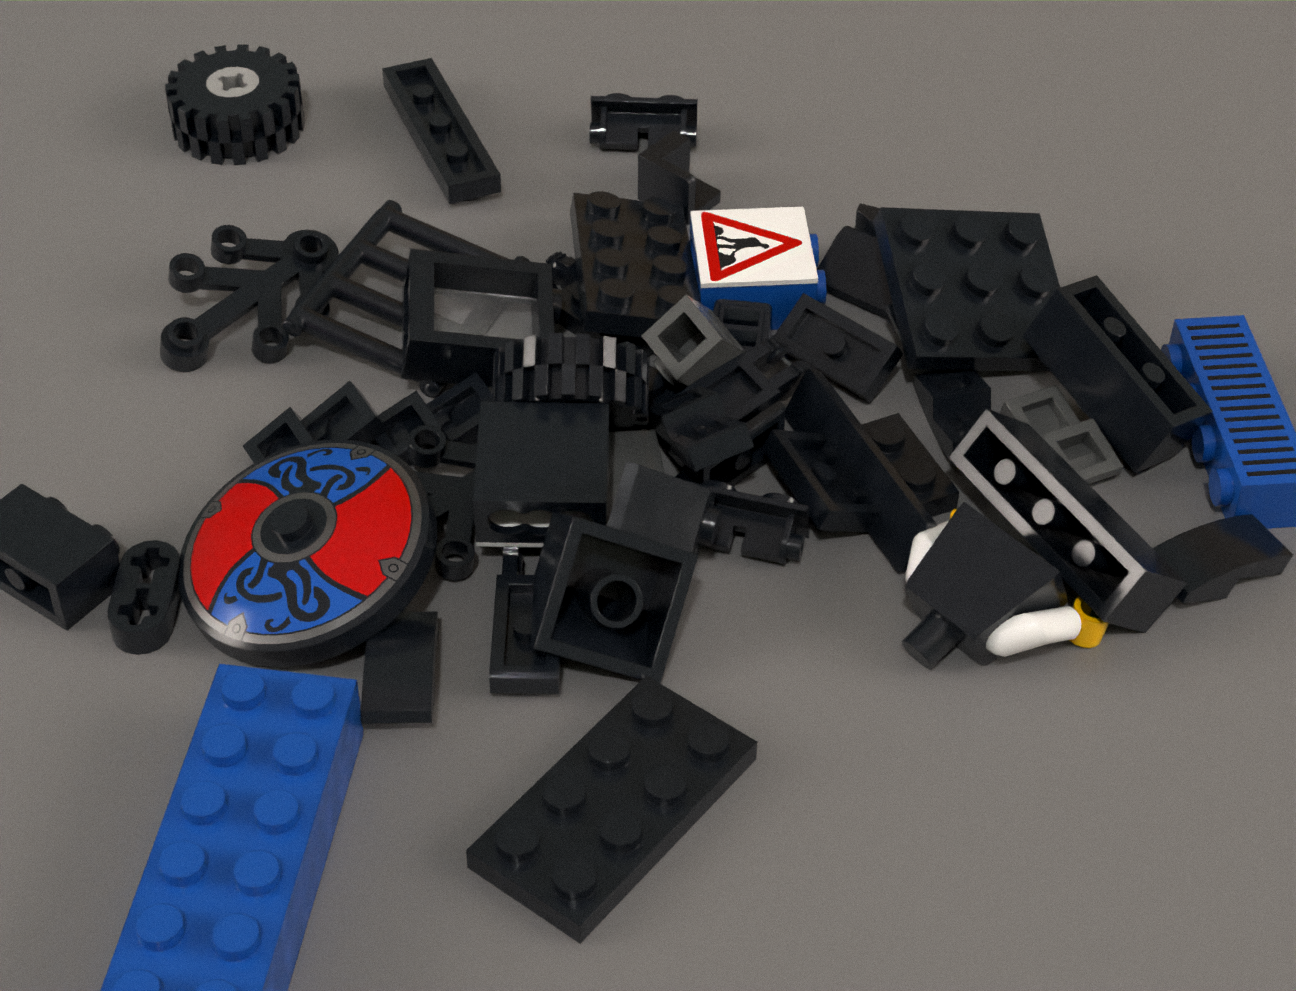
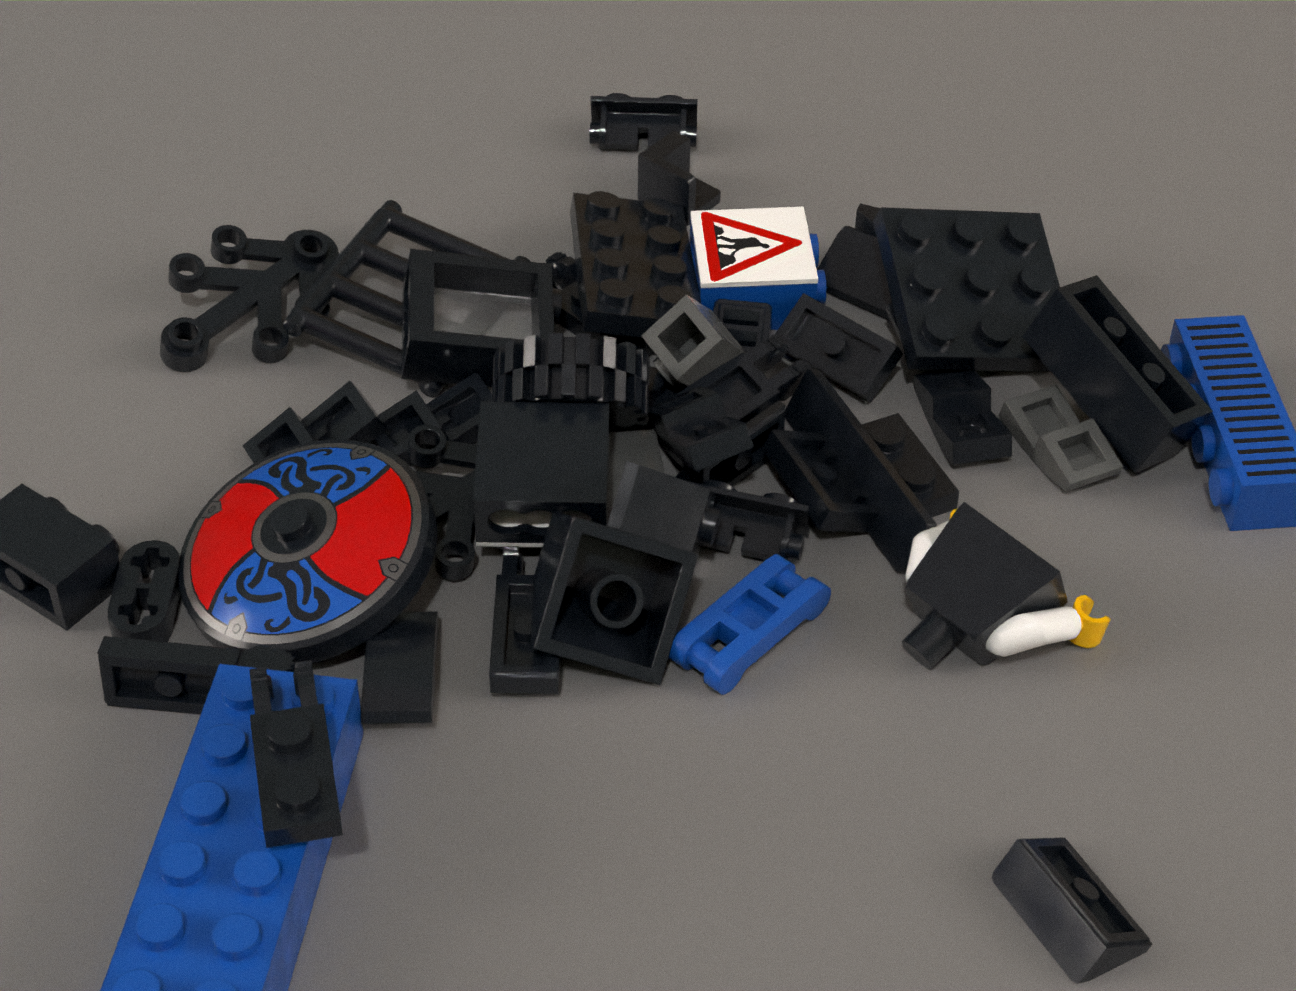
black wheel [165,44,305,165] -> none
black plate [382,58,501,204] -> none
black plate [466,675,757,944] -> none
black brick [948,408,1187,633] -> none
black slope [1153,514,1294,603] -> none
none -> black hinge [97,636,295,715]
none -> black hinge [250,660,343,848]
none -> blue plate [668,554,831,695]
none -> black slope [992,837,1153,984]

